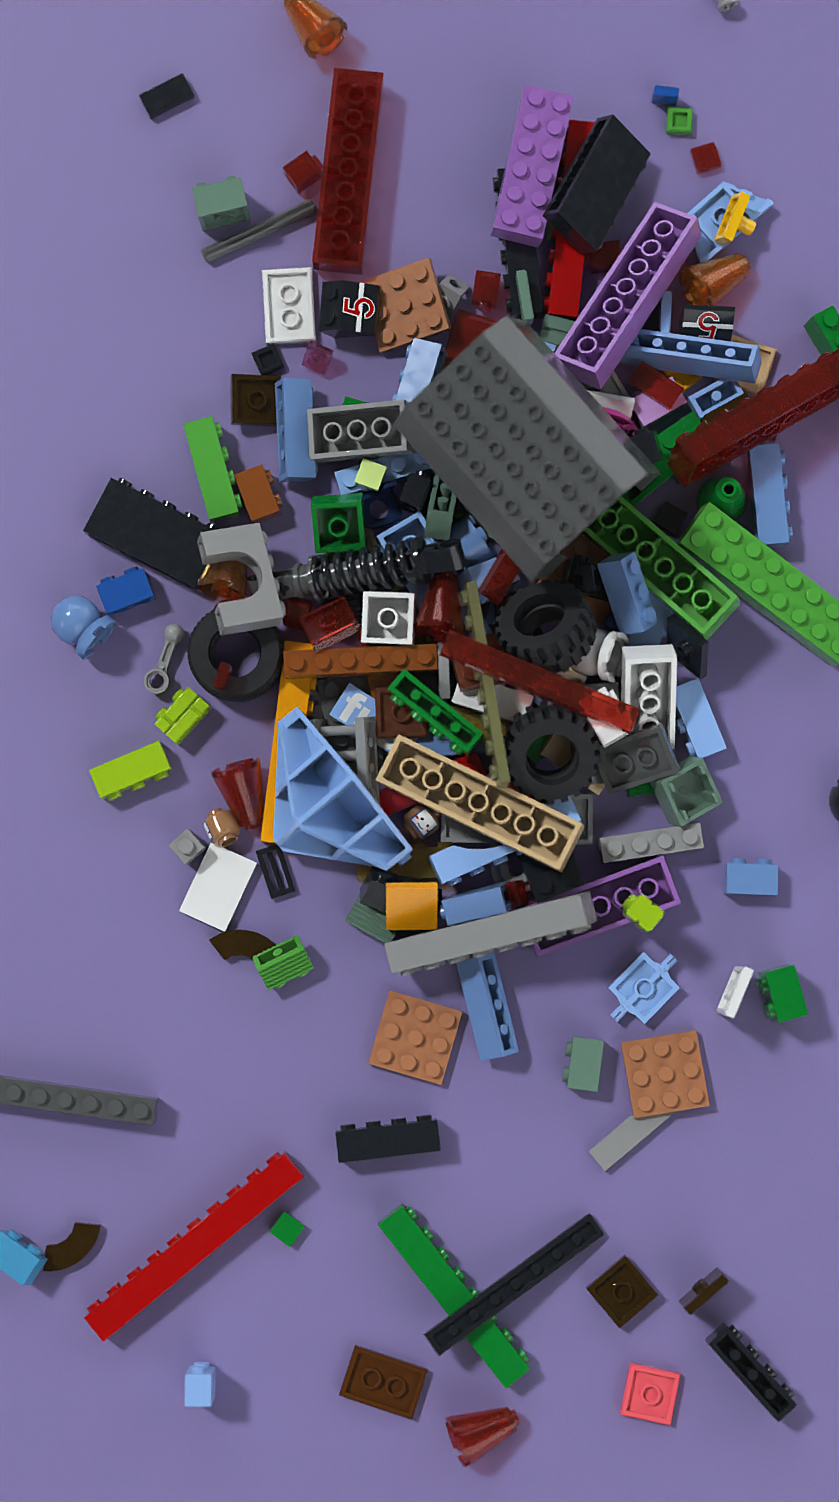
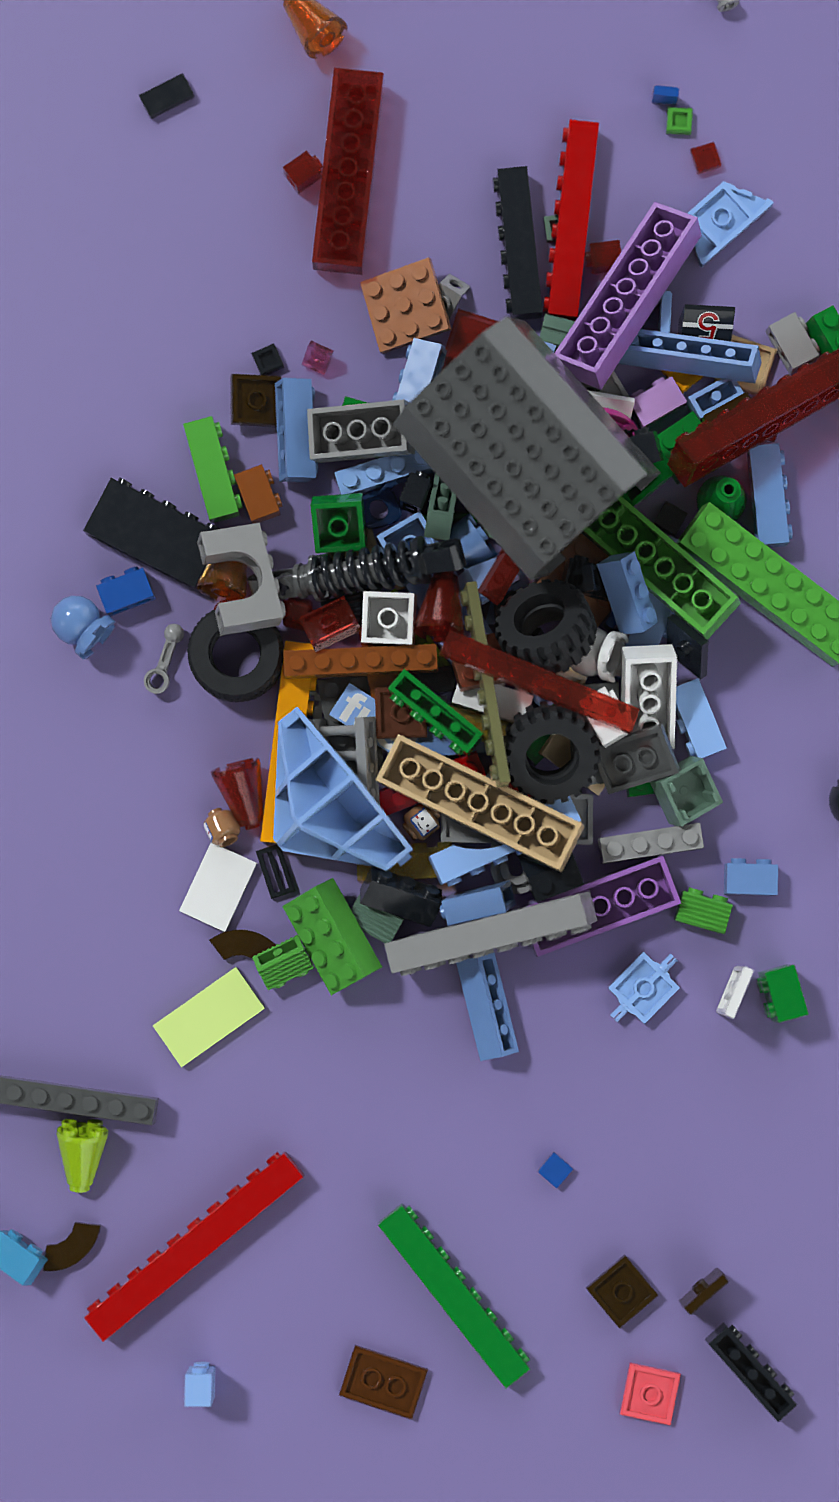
lime brick [89,741,173,801] -> none
lime brick [154,687,212,746] -> none
light grey brick [168,828,207,865] -> none
sand green container [192,175,251,231] -> none
dark grey axle [201,199,316,262] -> none
clear red tile [213,661,232,691] -> none
white tile [262,267,316,345] -> none
green tile [270,1211,305,1247] -> none
black slope [319,280,380,338] -> none
black brick [335,1114,441,1163] -> none
yellowish green tile [354,458,387,492] -> none
nougat plate [368,990,463,1085] -> none
light orange tile [386,882,438,930] -> none
black tile [423,1213,604,1356] -> none
light grey tile [437,642,450,699] -> none
clear red cone [445,1407,520,1468] -> none
clear red brick [471,270,501,311] -> none
medium lavender brick [490,84,574,248] -> none
clear red tile [506,879,529,908] -> none
sand green tile [515,270,534,325] -> none
black brick [543,114,651,254] -> none
sand green brick [562,1036,604,1092] -> none
light grey tile [588,1112,675,1171] -> none
lime brick [621,894,664,932] -> none
nougat plate [621,1030,710,1118] -> none
clear red tile [628,361,684,411] -> none
clear orange cone [679,253,750,306] -> none
yellow tile [714,192,756,245] -> none
none -> lime cone [57,1119,108,1193]
none -> yellowish green tile [153,967,265,1067]
none -> bright green brick [282,878,382,995]
none -> blue tile [537,1152,573,1188]
none -> bright green brick [674,887,733,934]
none -> light grey brick [766,312,819,375]

